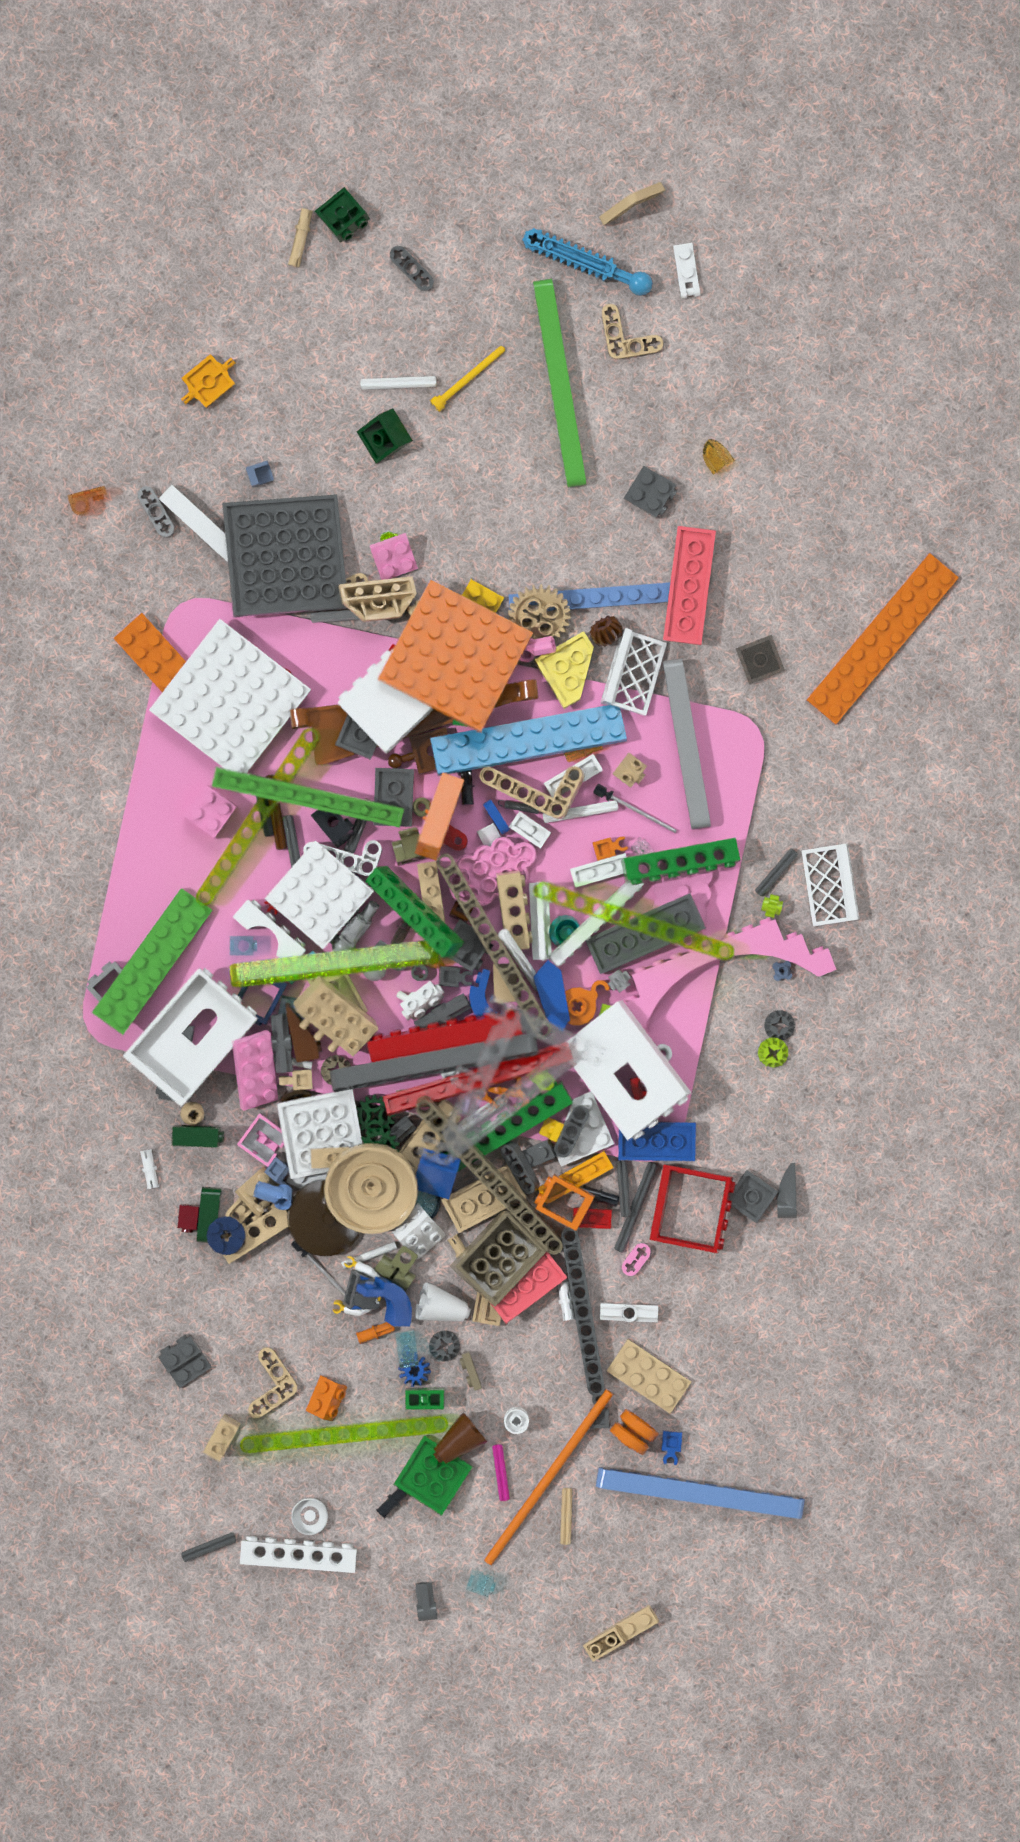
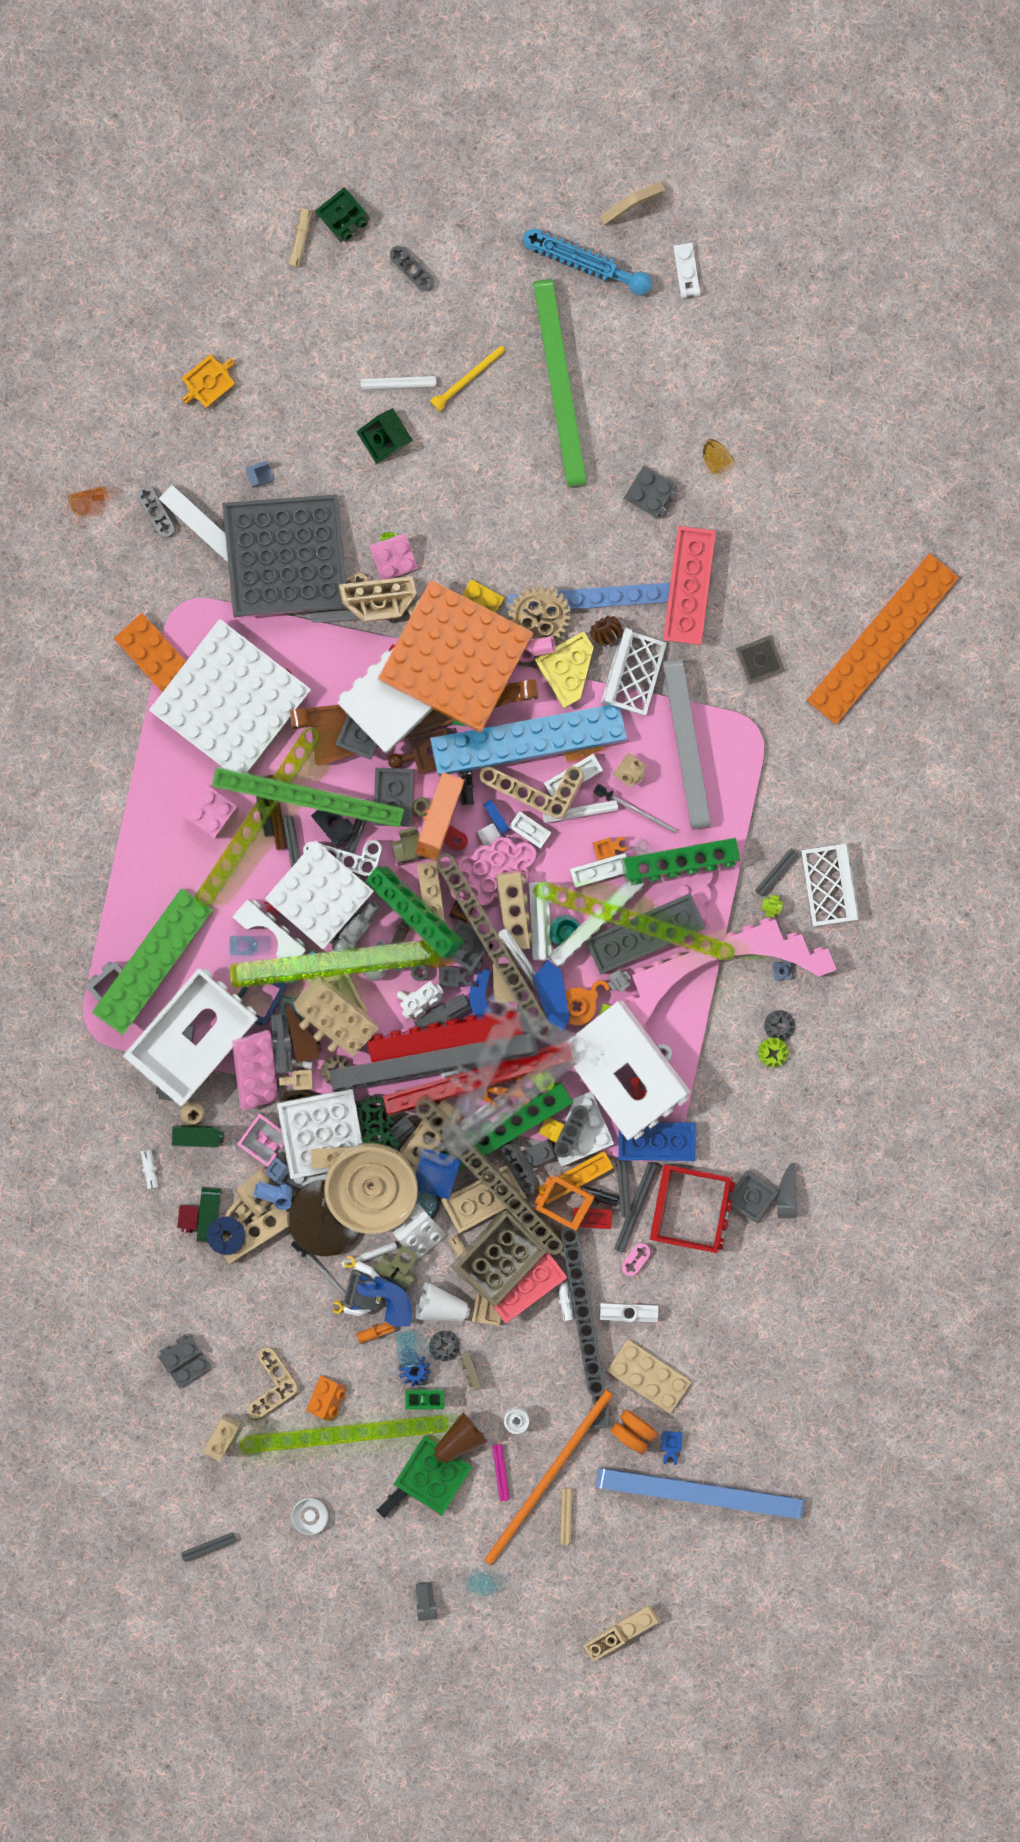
white brick [240,1536,357,1573] -> none
dark grey piece [498,800,543,814] -> none
tan beam [602,304,663,360] -> none

